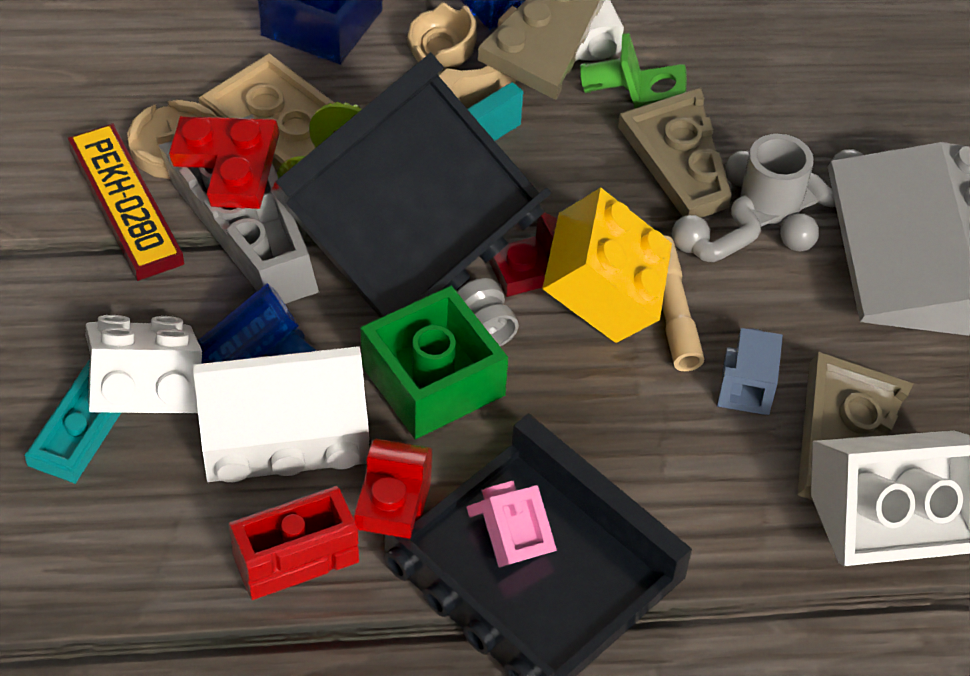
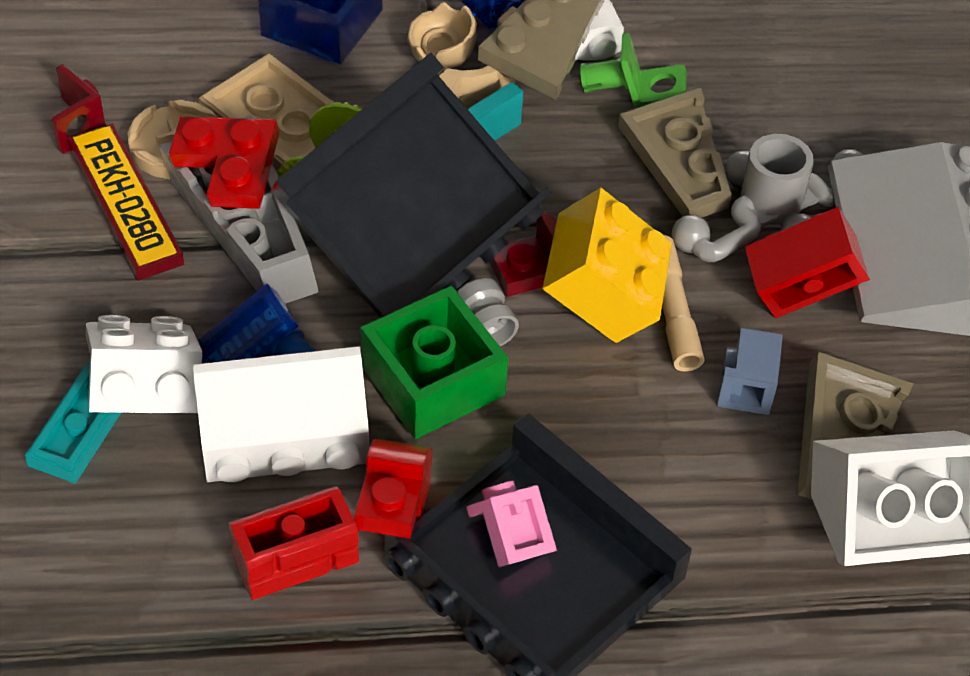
none -> dark red bracket [52,64,106,154]
none -> red brick [745,207,870,318]

